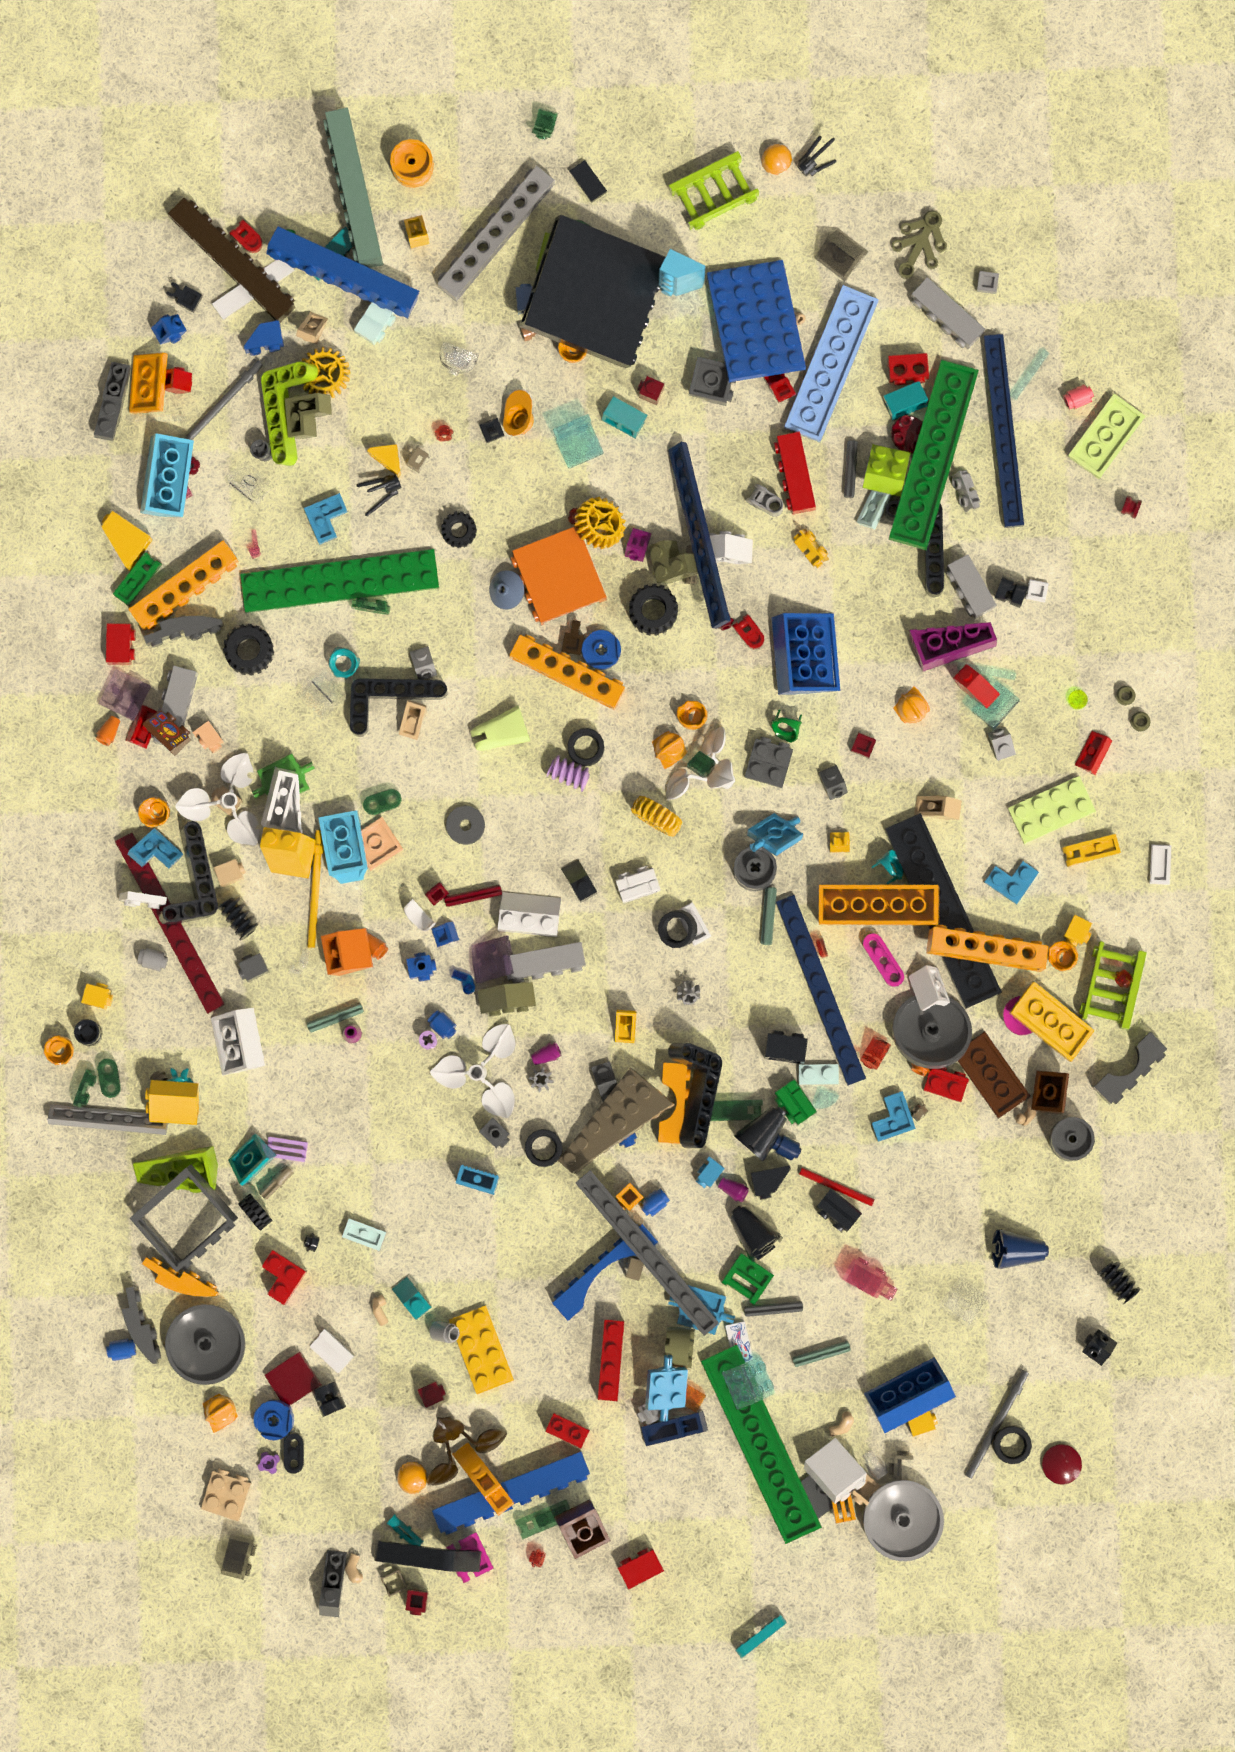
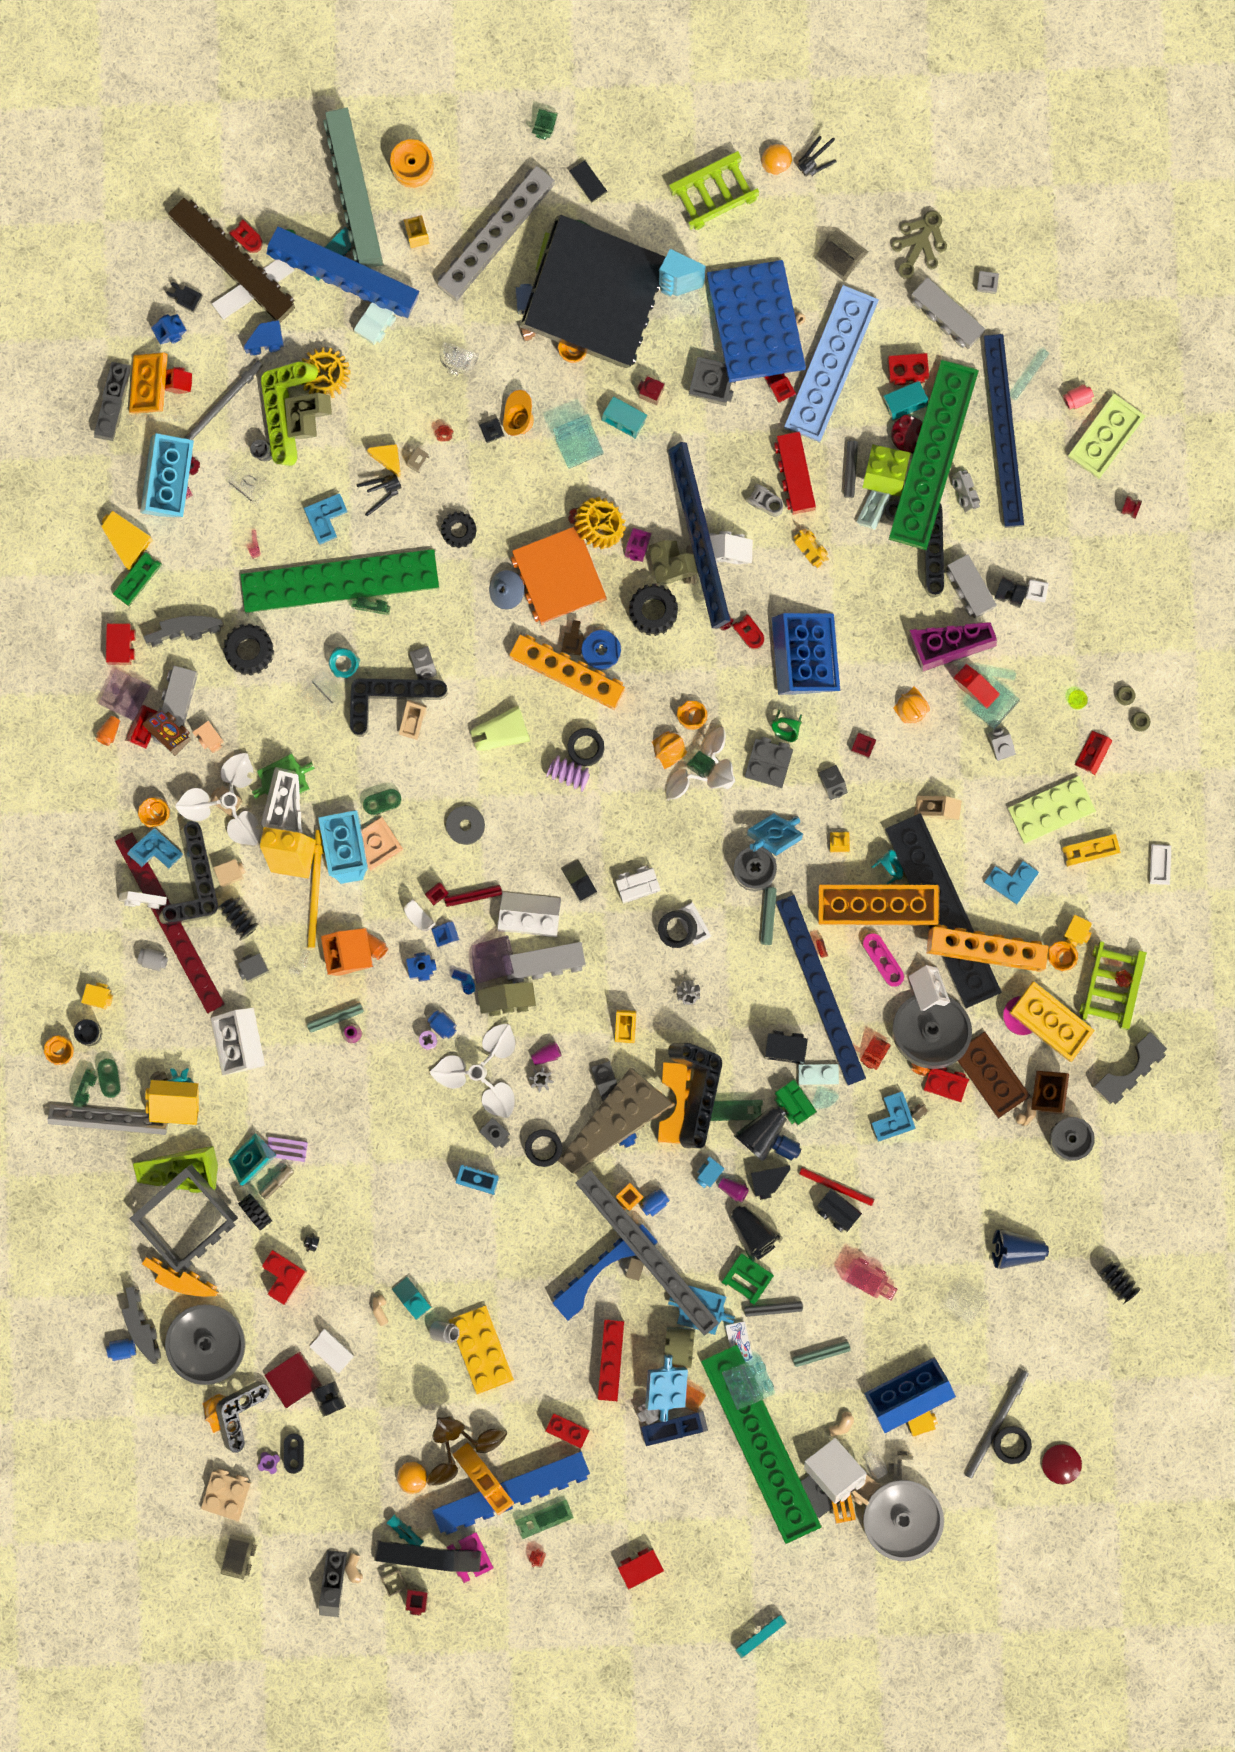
light orange brick [128,540,239,630] -> none
blue plate [254,1399,294,1441] -> none
tan slope [296,311,328,344] -> none
light aqua plate [342,1219,386,1251] -> none
dark red brick [418,1381,446,1408] -> none
reddish brown brick [554,1499,611,1559] -> none
yellow gear [631,796,682,836] -> none
black brick [1082,1329,1117,1366] -> none
none -> beam [216,1381,269,1453]

